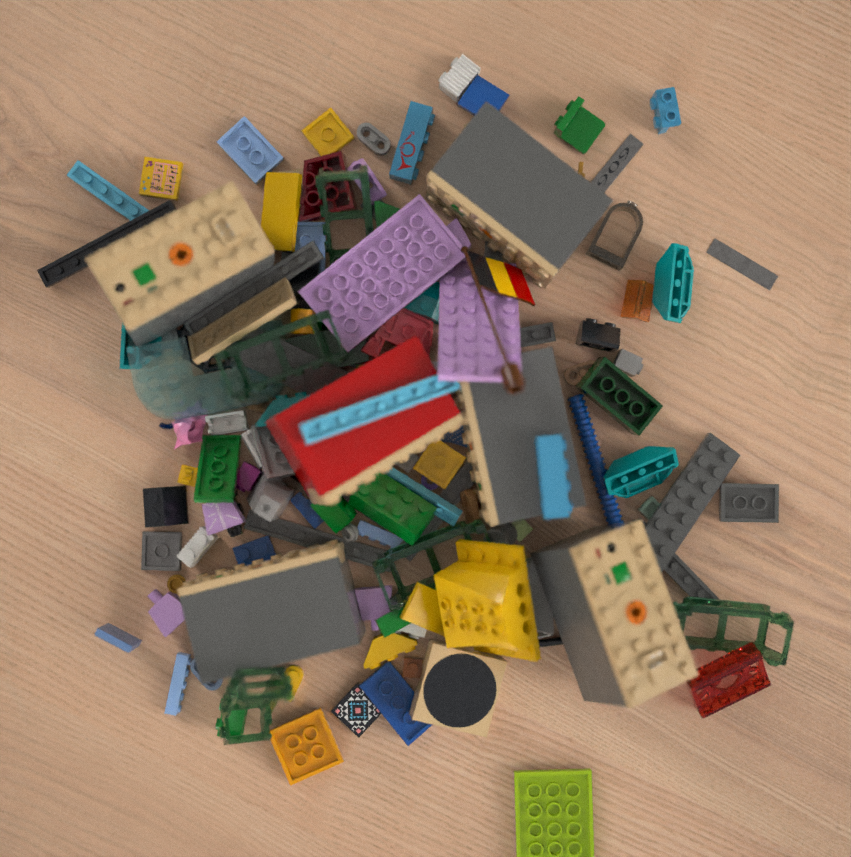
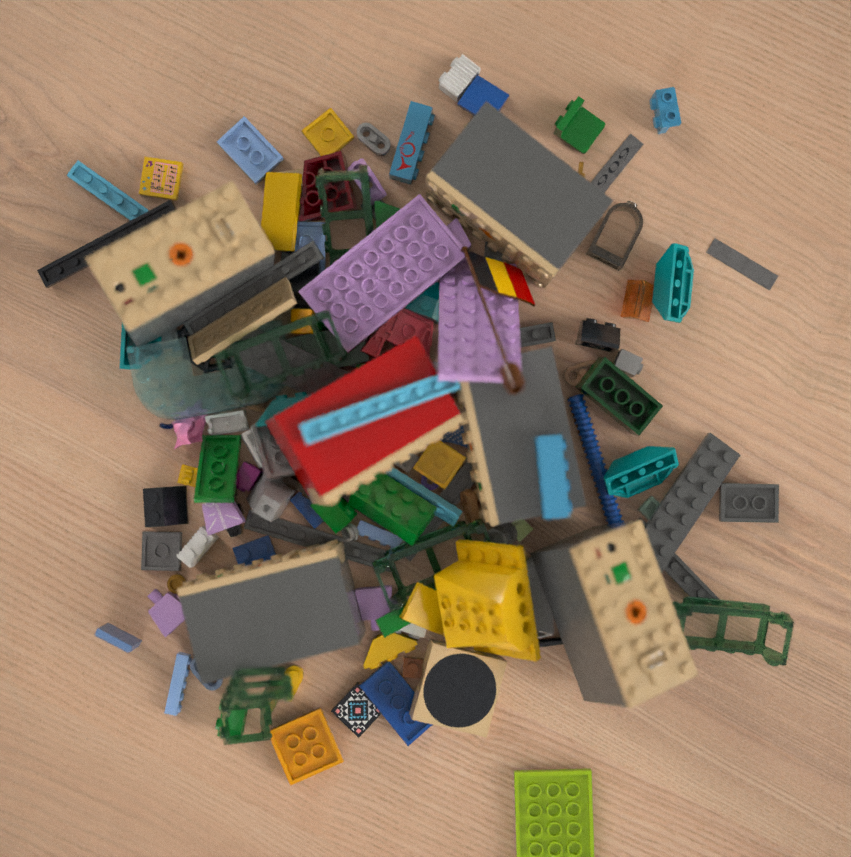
clear red fence [685,642,771,719] -> none

